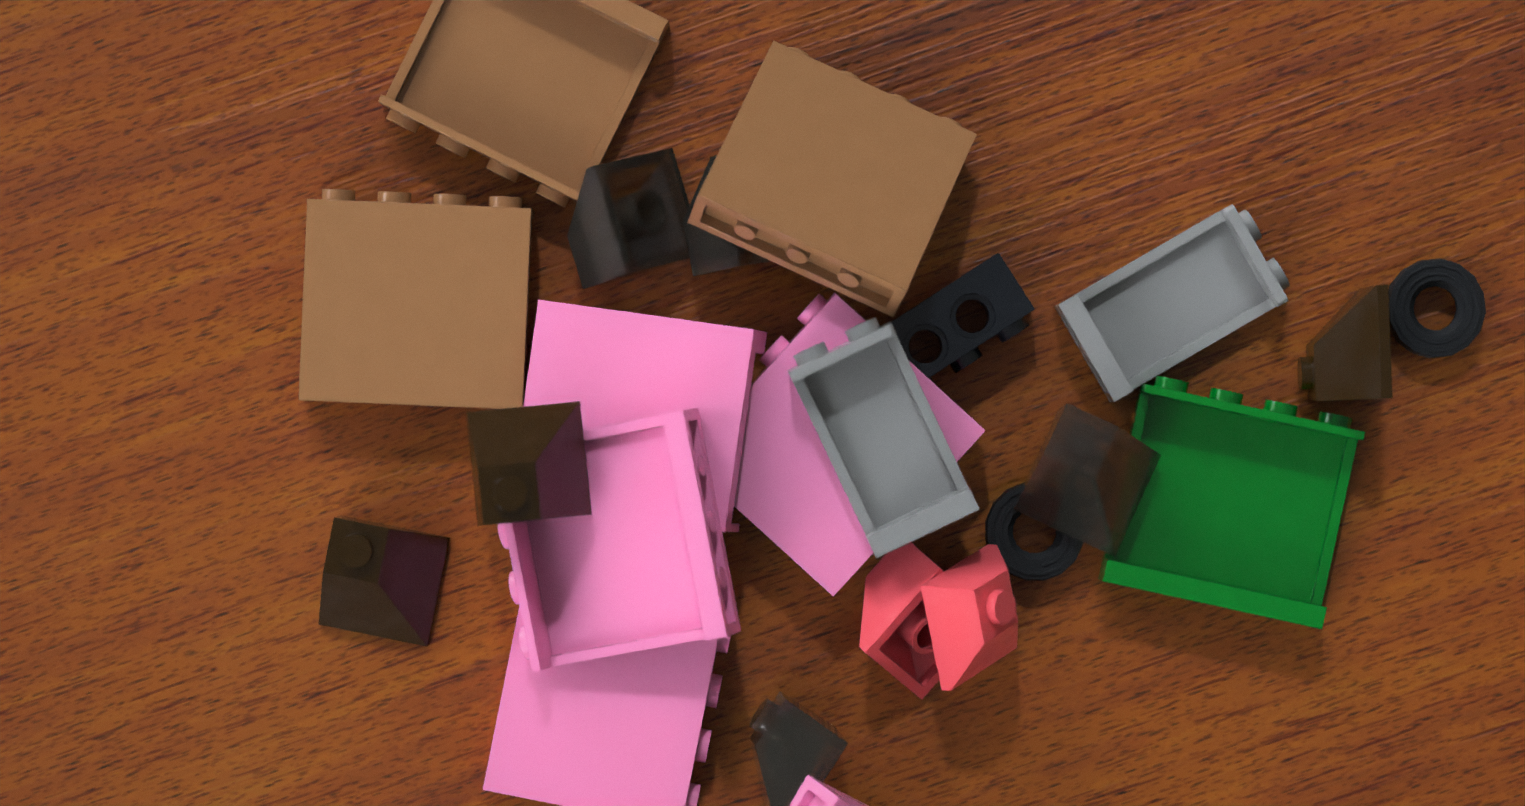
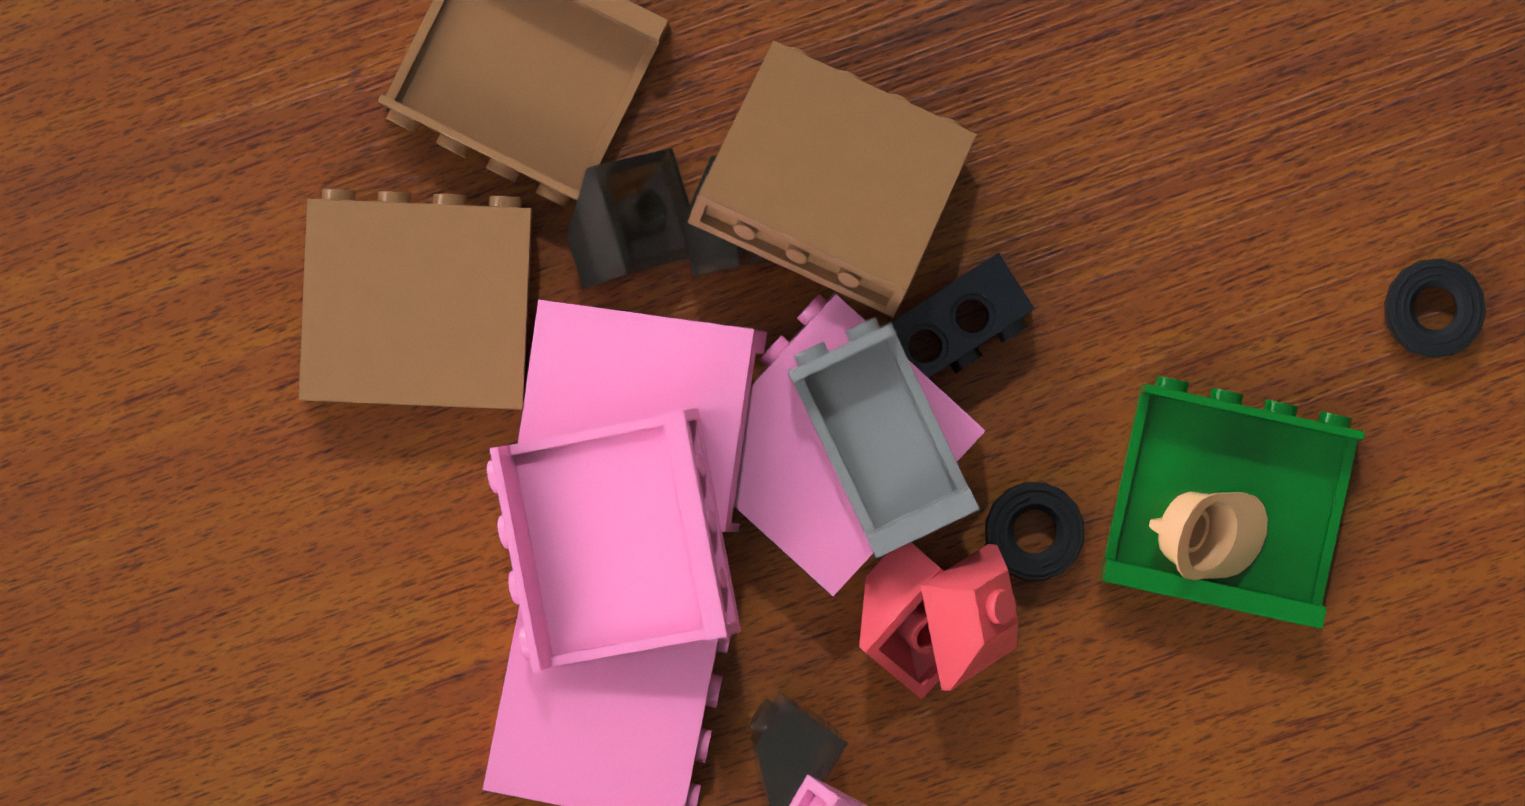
dark brown slope [318,516,450,646] -> none
dark brown slope [466,401,592,526] -> none
clear smoke slope [1013,403,1161,557] -> none
light grey panel [1054,204,1290,402] -> none
dark brown slope [1297,285,1392,401] -> none
none -> light nougat piece [1149,492,1268,580]

